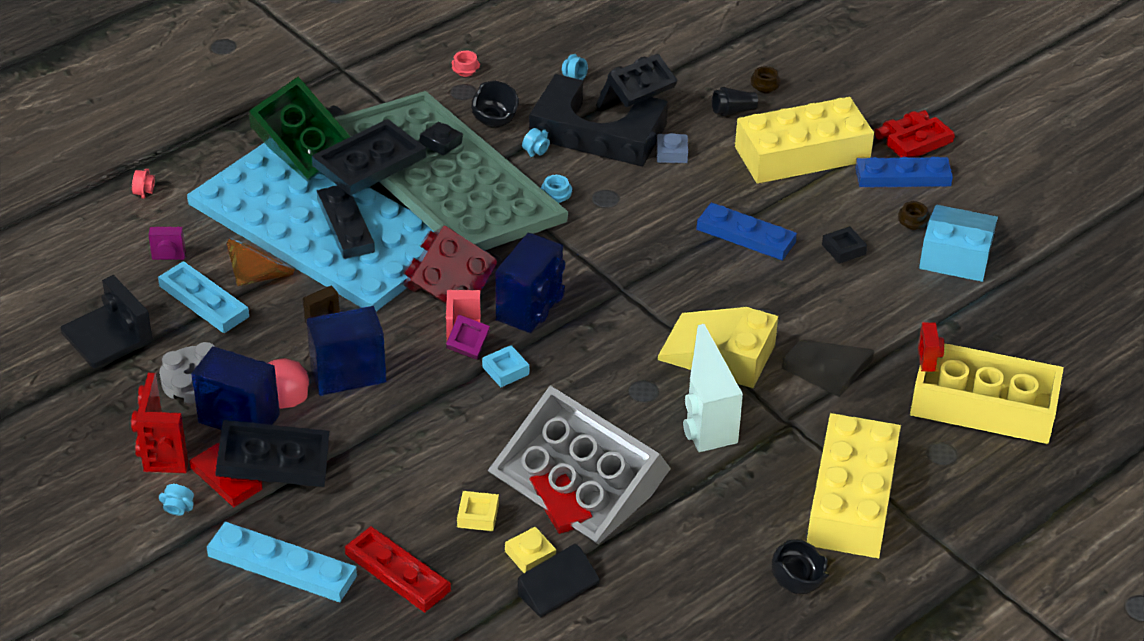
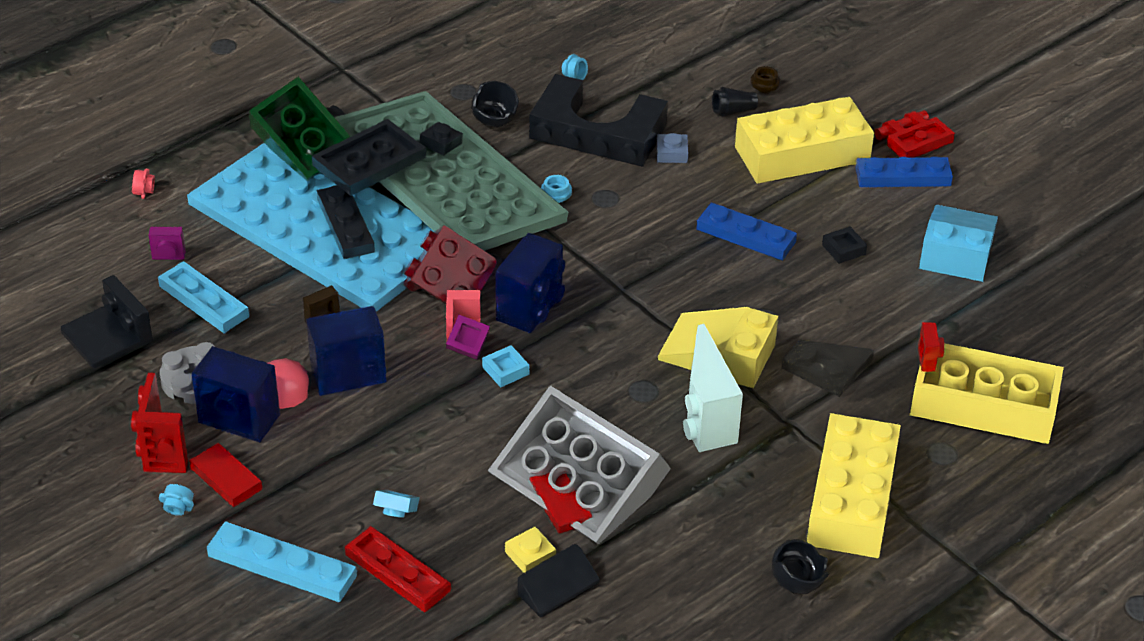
black plate [215,420,330,487] -> none
clear orange slope [227,238,295,286] -> none
coral plate [451,51,480,77] -> none
light yellow plate [457,491,499,531] -> none
medium azure plate [522,128,550,157] -> none
black bracket [596,53,678,111] -> none
dark brown plate [898,201,930,230] -> none
none -> medium azure plate [373,490,420,518]

